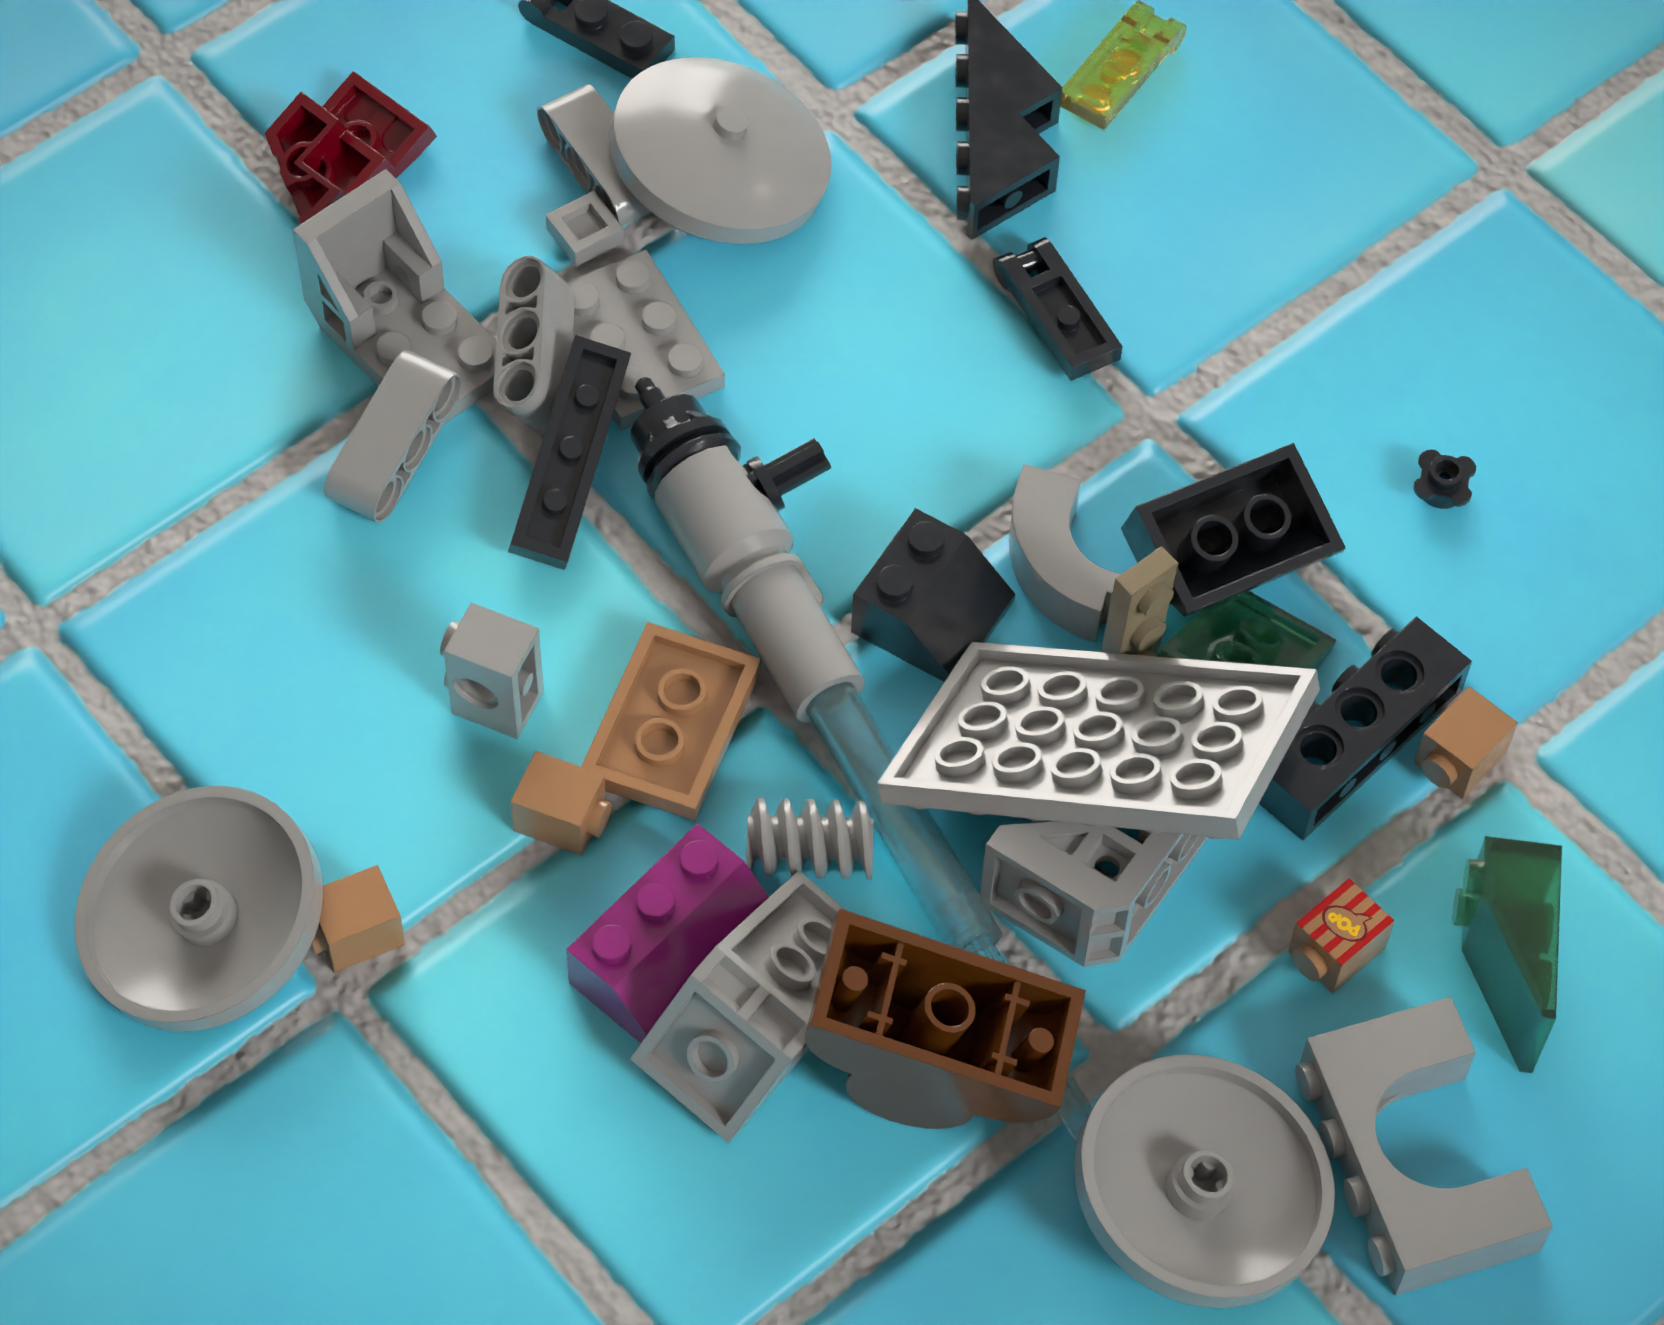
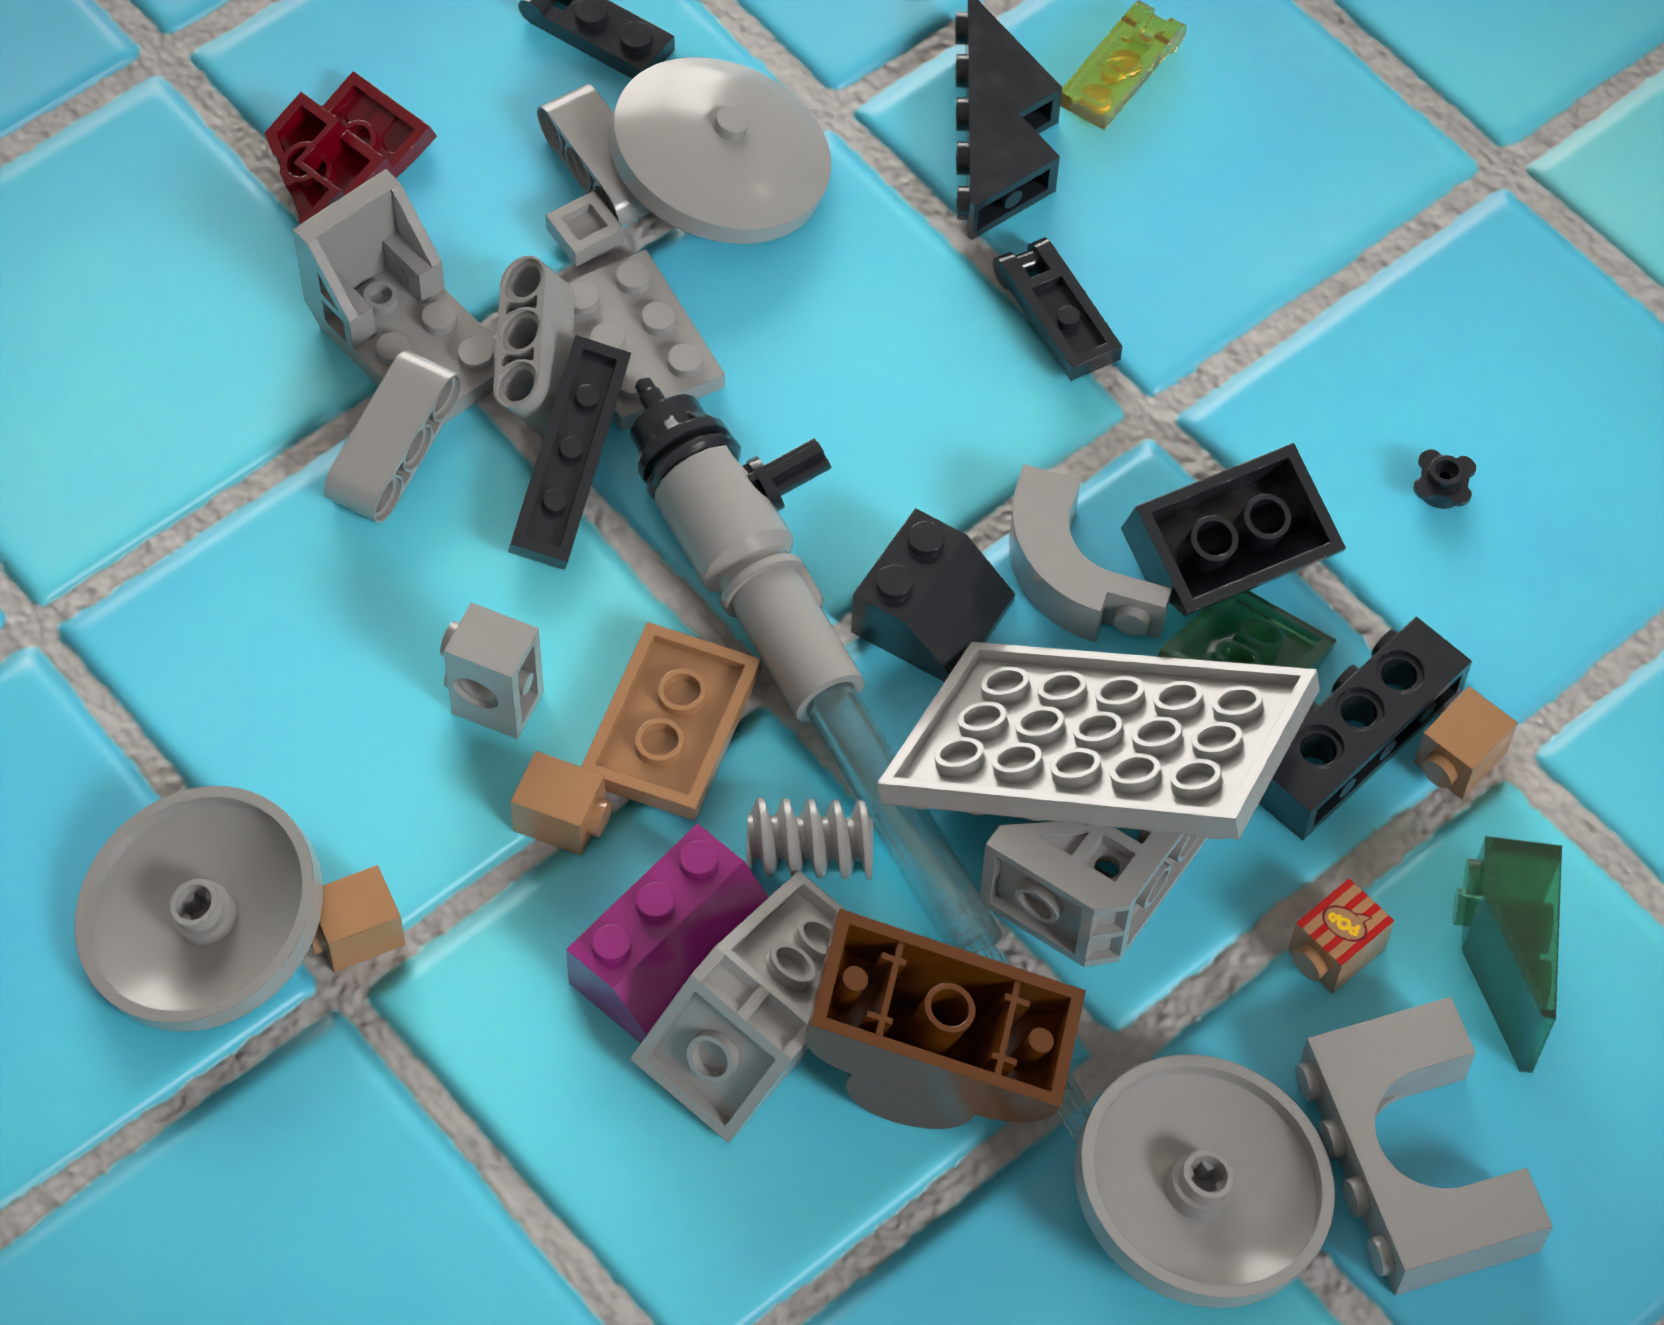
dark tan plate [1101,546,1178,657] -> none

